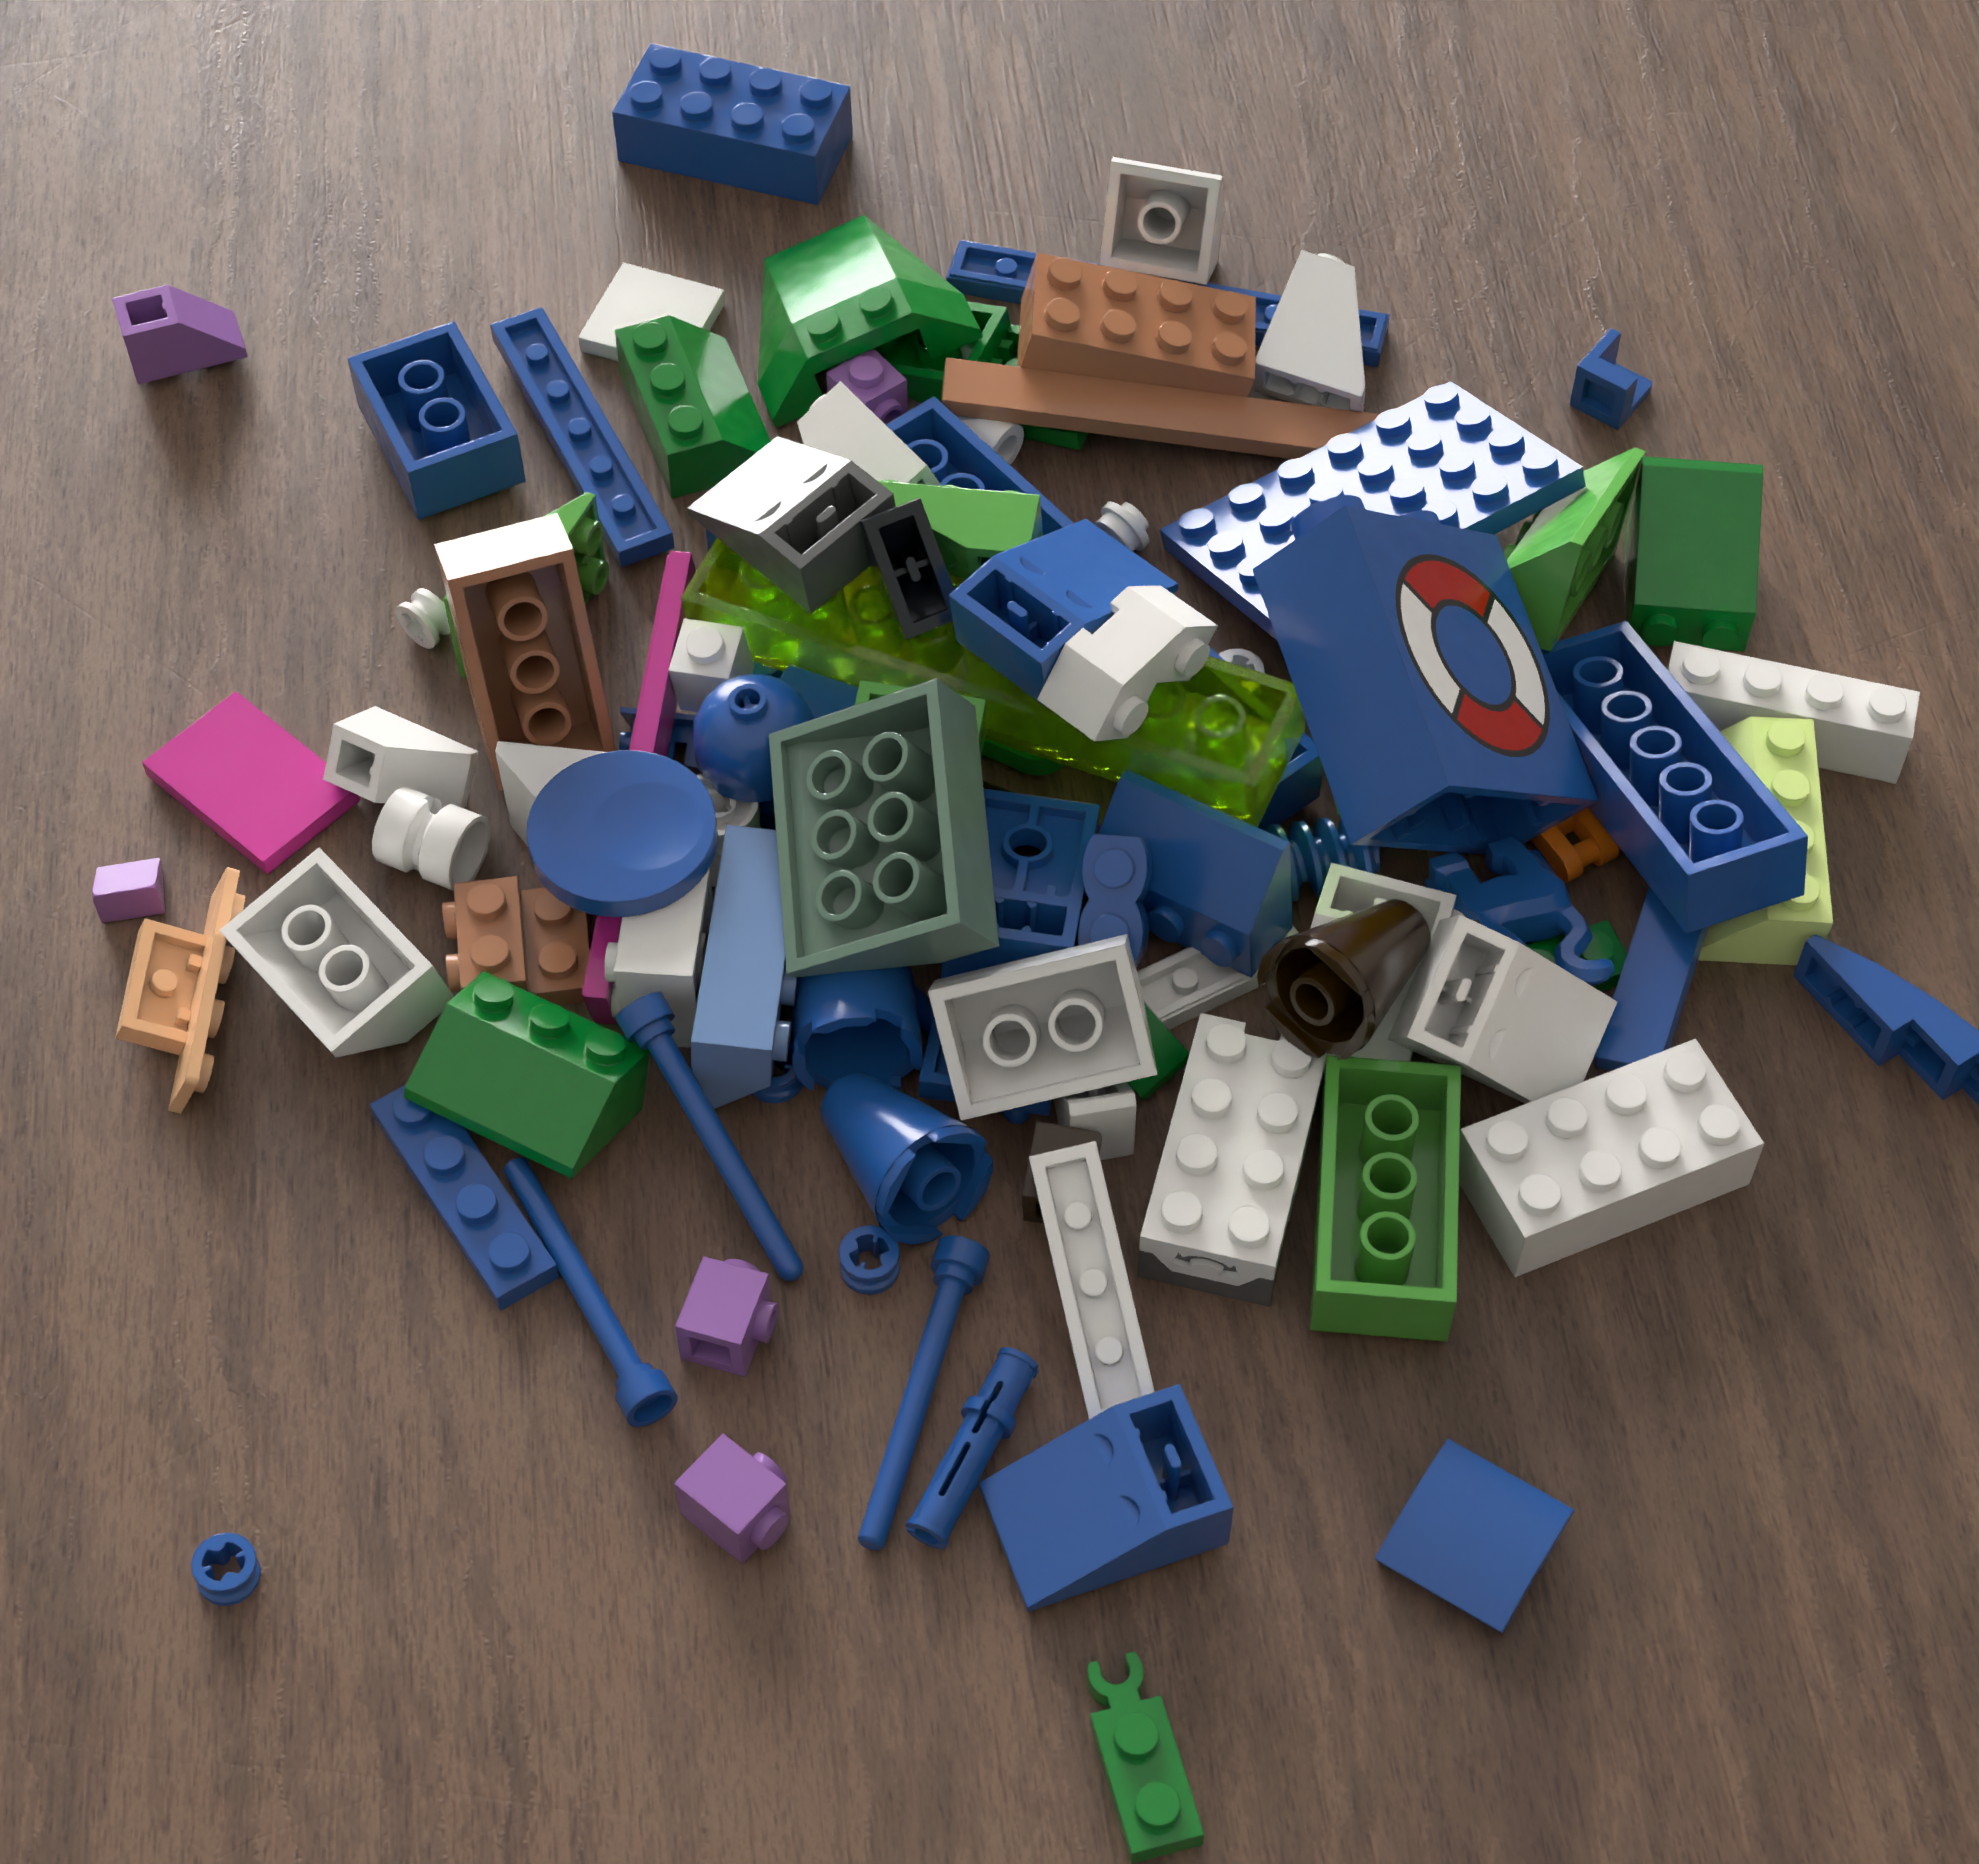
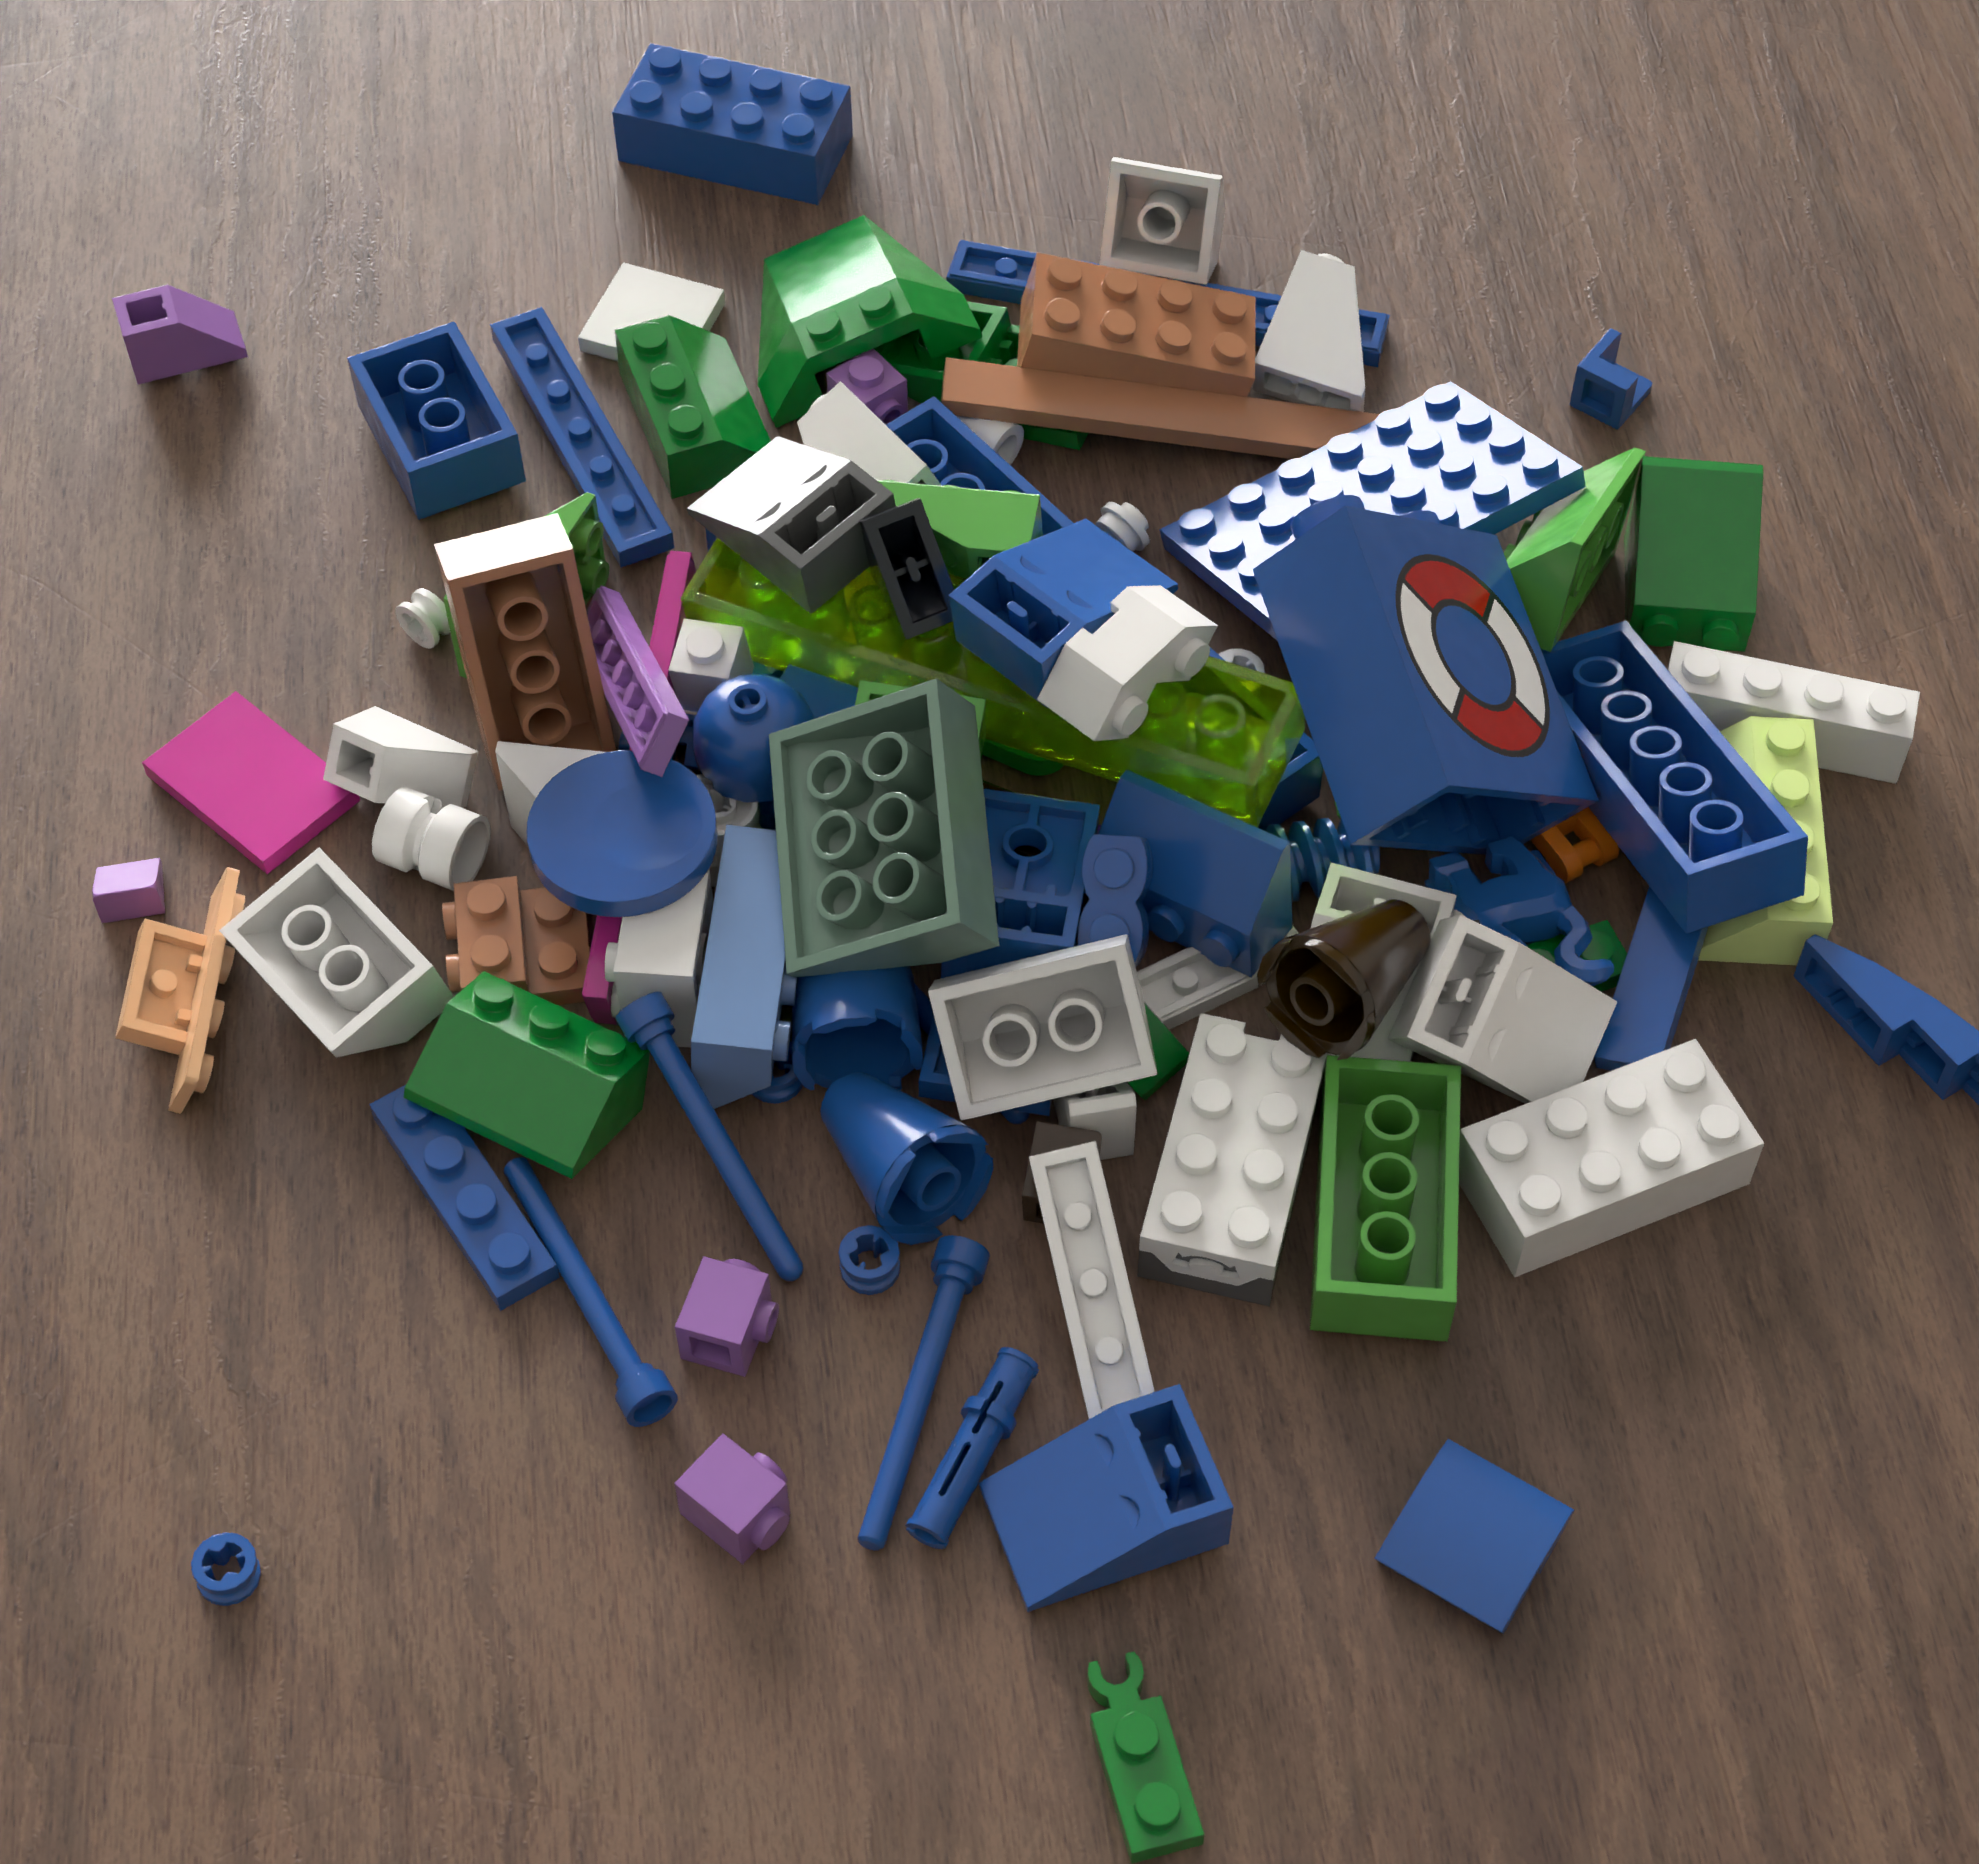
none -> medium lavender tile [587,585,689,777]

